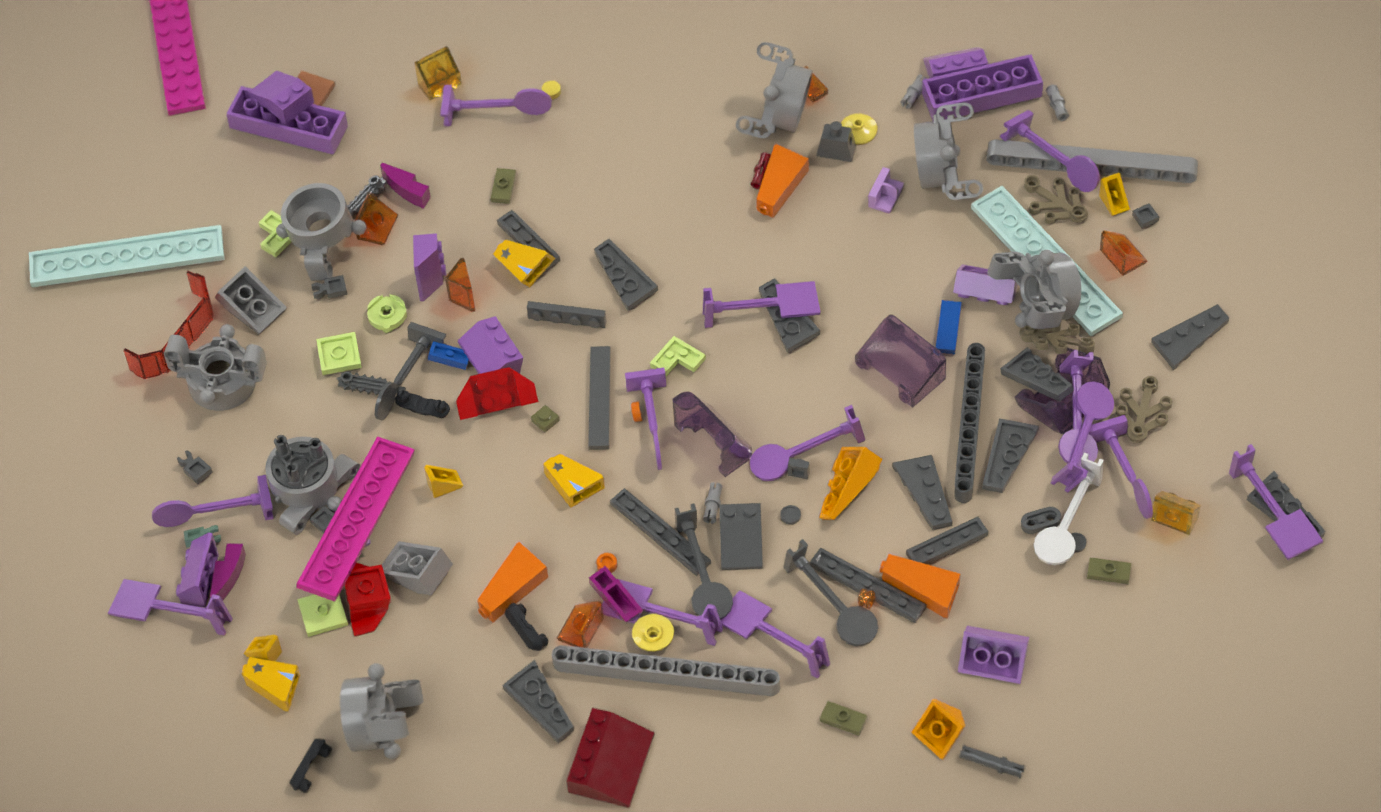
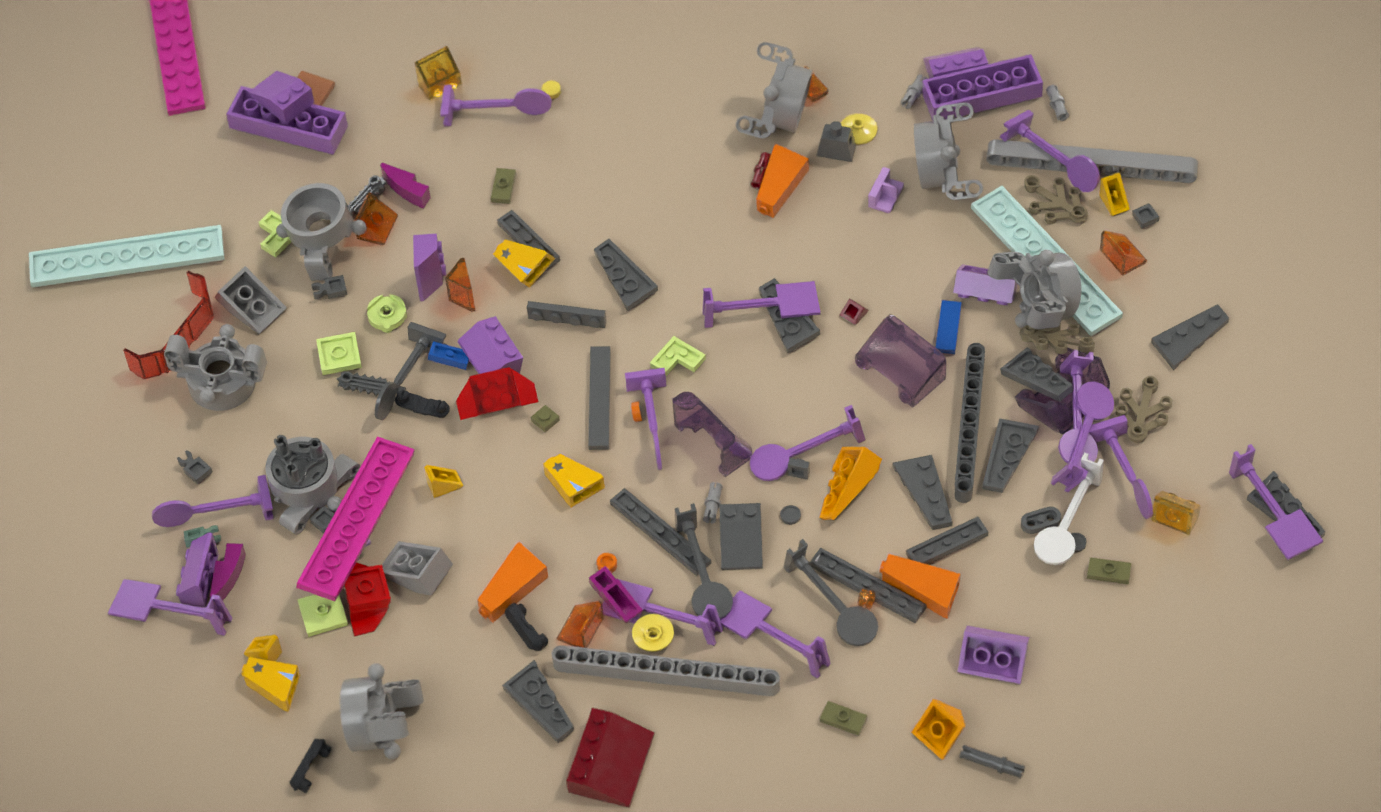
none -> dark red slope [839,298,869,325]

